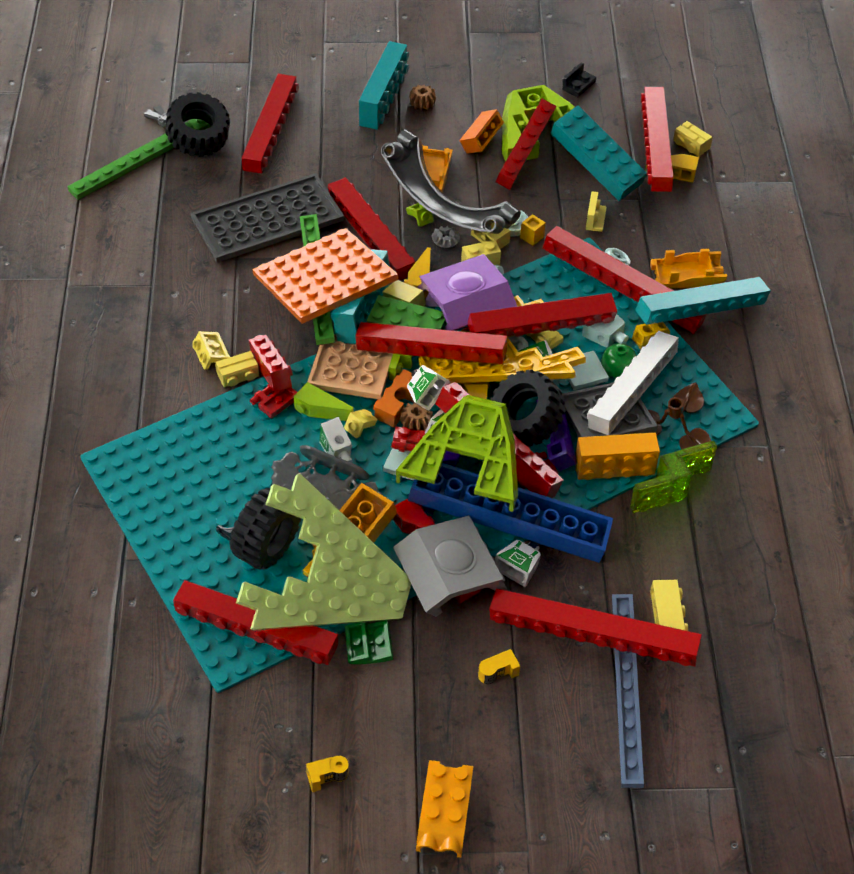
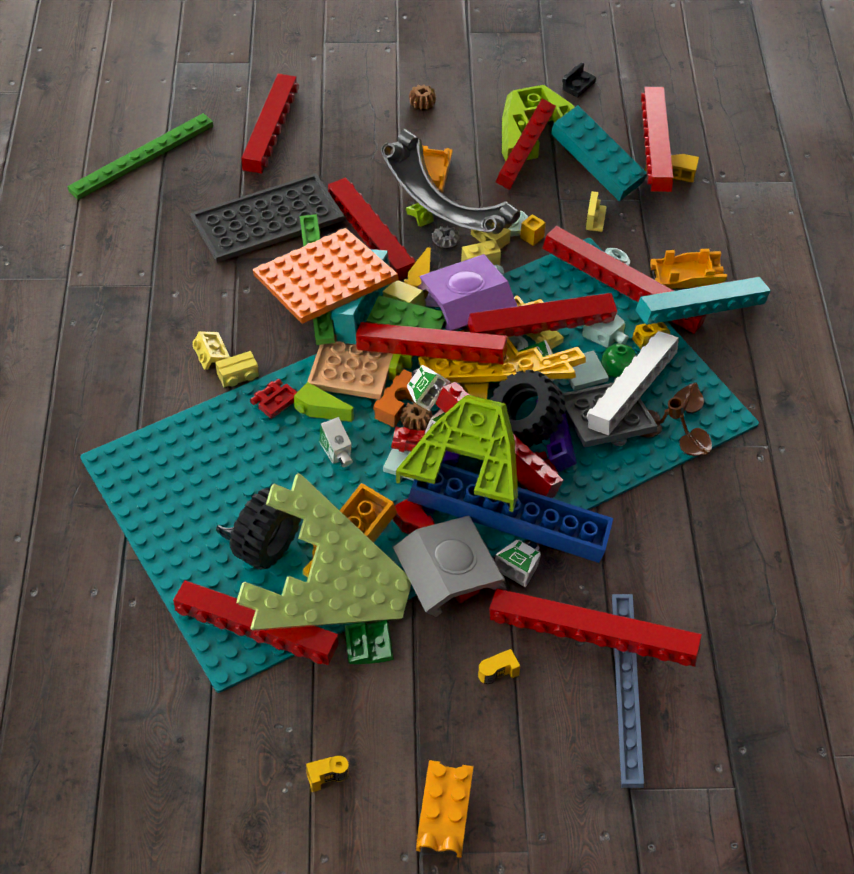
dark grey piece [144,105,167,127] -> none
black tyre [165,92,230,157] -> none
red brick [249,335,293,392] -> none
dark grey plant [271,445,382,510] -> none
light yellow bracket [344,409,378,438] -> none
teal brick [359,41,409,130] -> none
orange brick [459,109,504,154] -> none
light orange brick [575,432,660,480] -> none
clear neon green bracket [630,440,717,513] -> none
light yellow brick [650,580,688,631] -> none
light yellow brick [673,121,713,157] -> none

